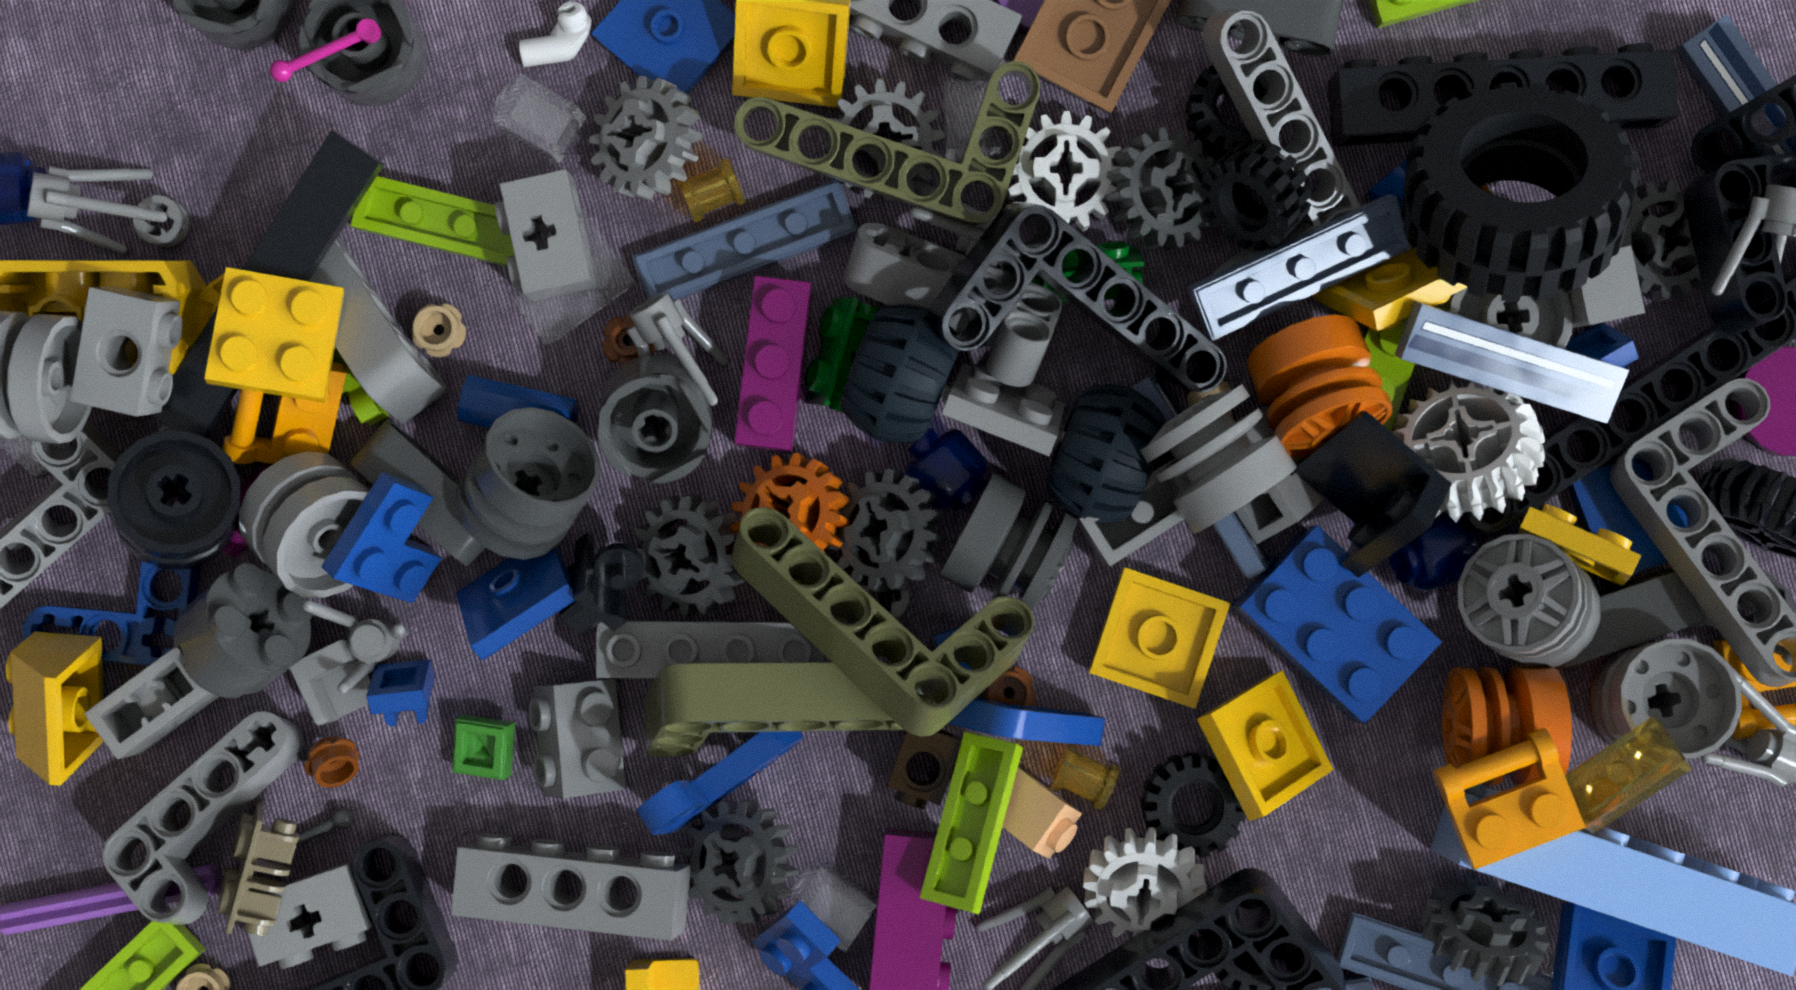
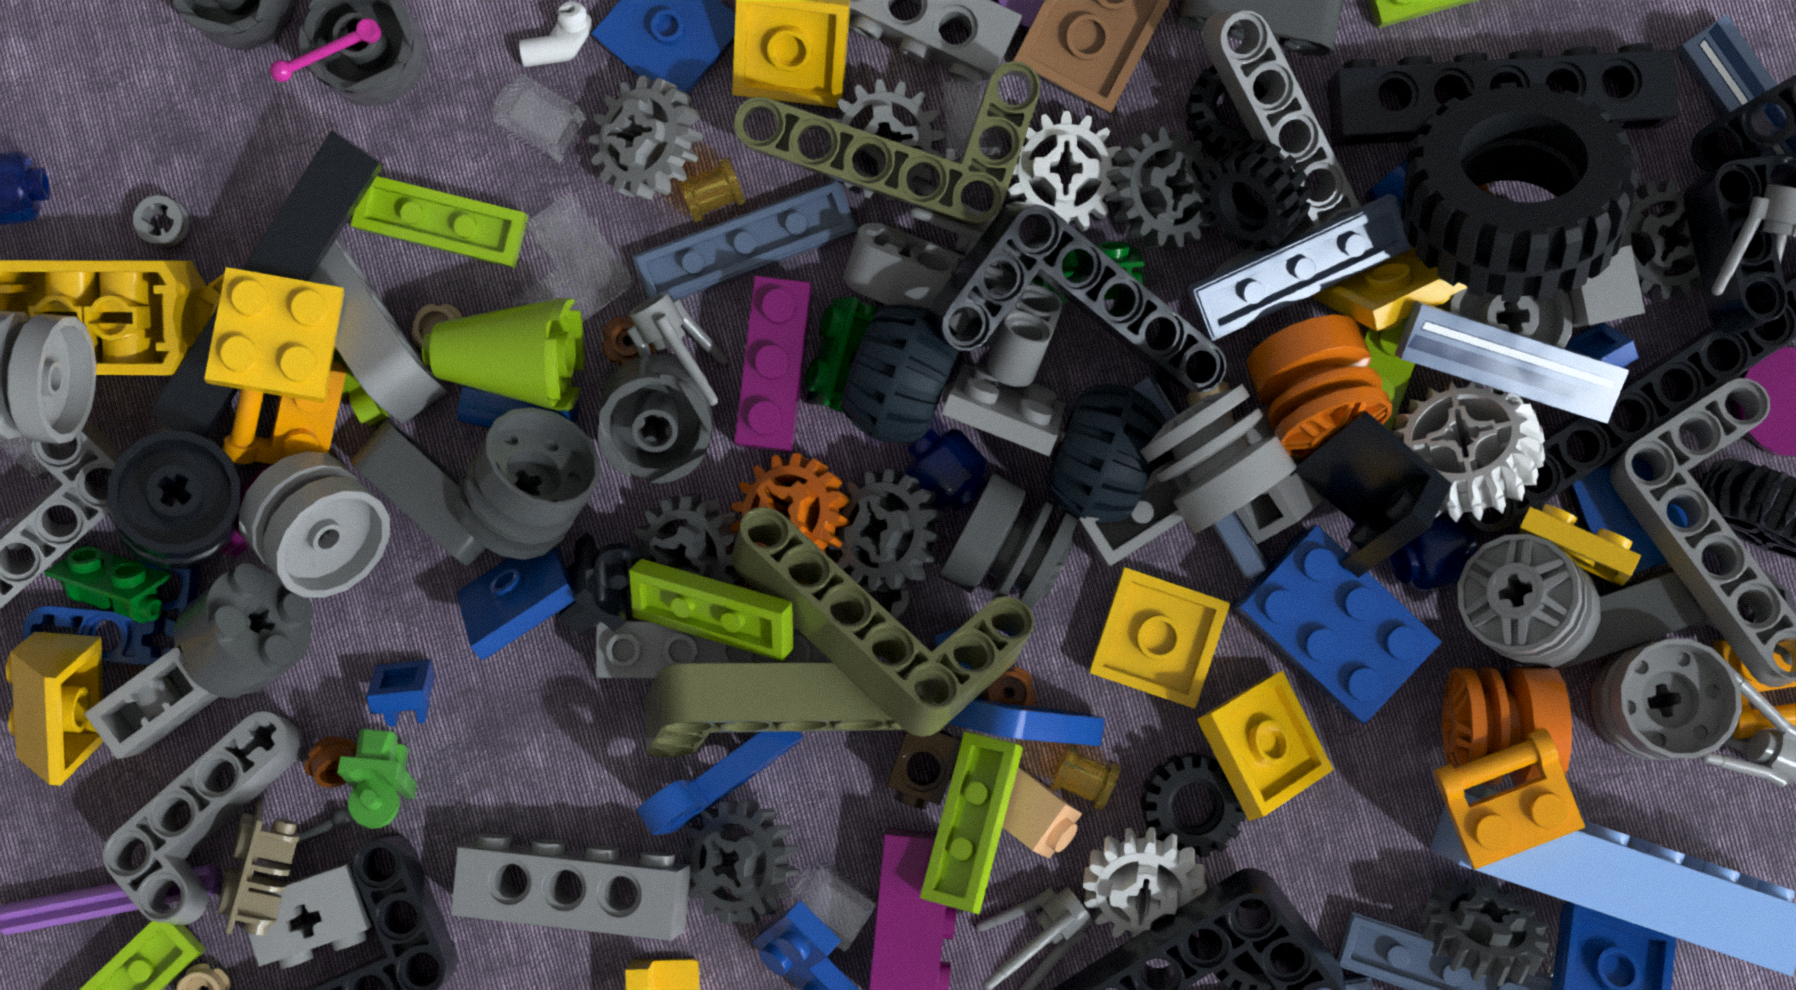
light grey plant [27,166,167,255] -> none
light grey brick [70,286,183,417] -> none
light grey panel [290,640,372,726] -> none
light grey plant [303,600,408,693] -> none
blue plate [321,471,442,604] -> none
bright green tile [452,714,515,781] -> none
light grey brick [495,169,598,302] -> none
light grey bracket [529,678,626,798] -> none
clear yellow plate [1565,716,1692,834] -> none
none -> green hinge [44,545,171,624]
none -> bright green hips [337,729,417,829]
none -> lime cone [422,298,585,411]
none -> lime plate [629,559,793,662]

